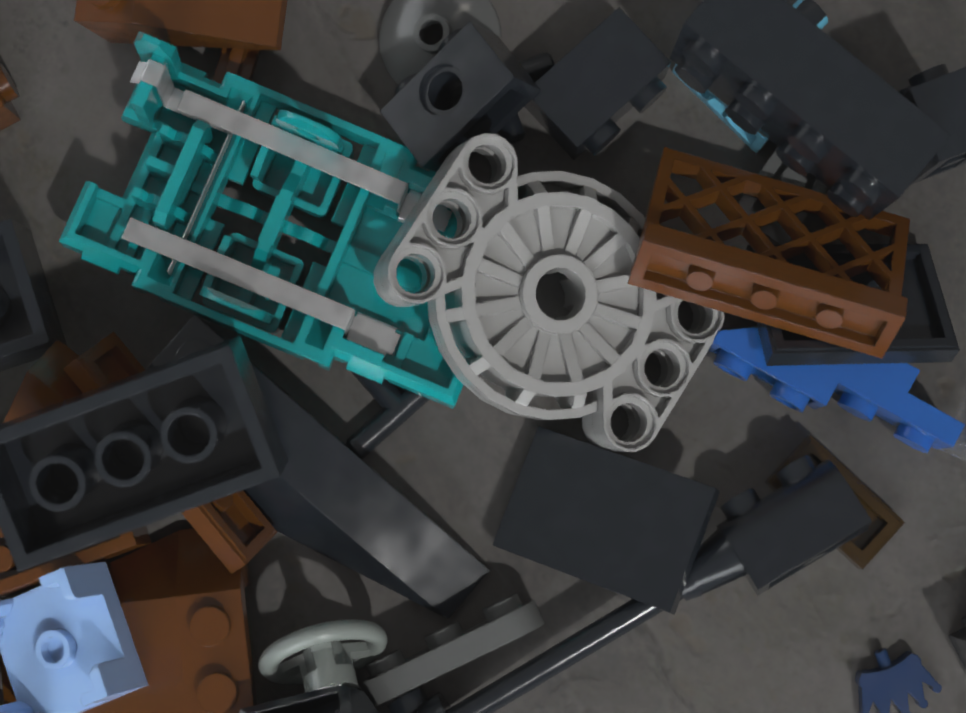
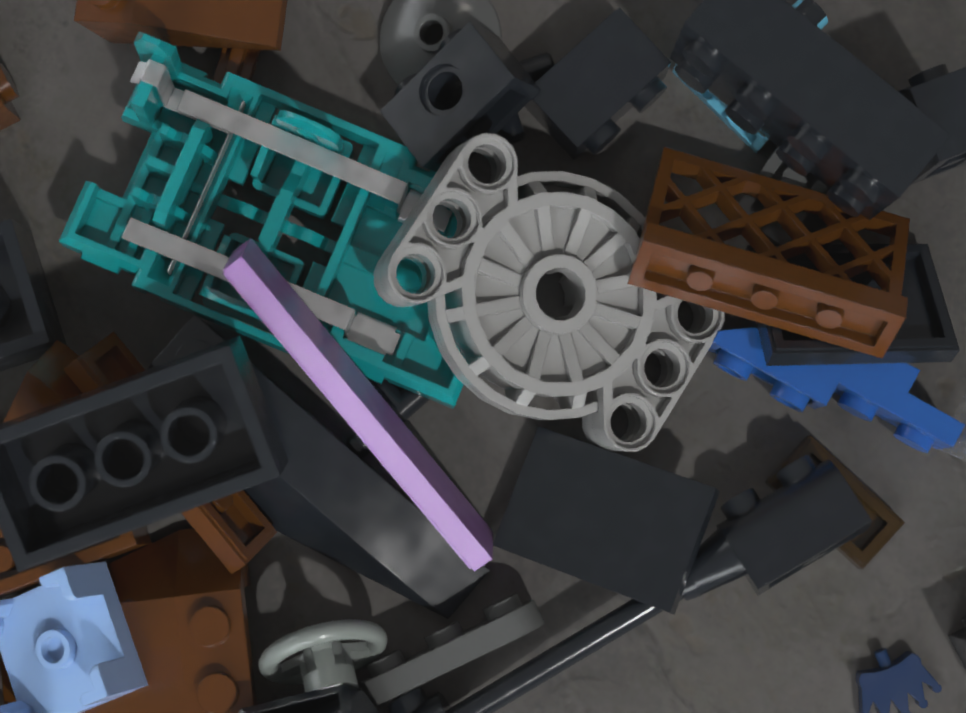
none -> medium lavender tile [223,238,493,572]

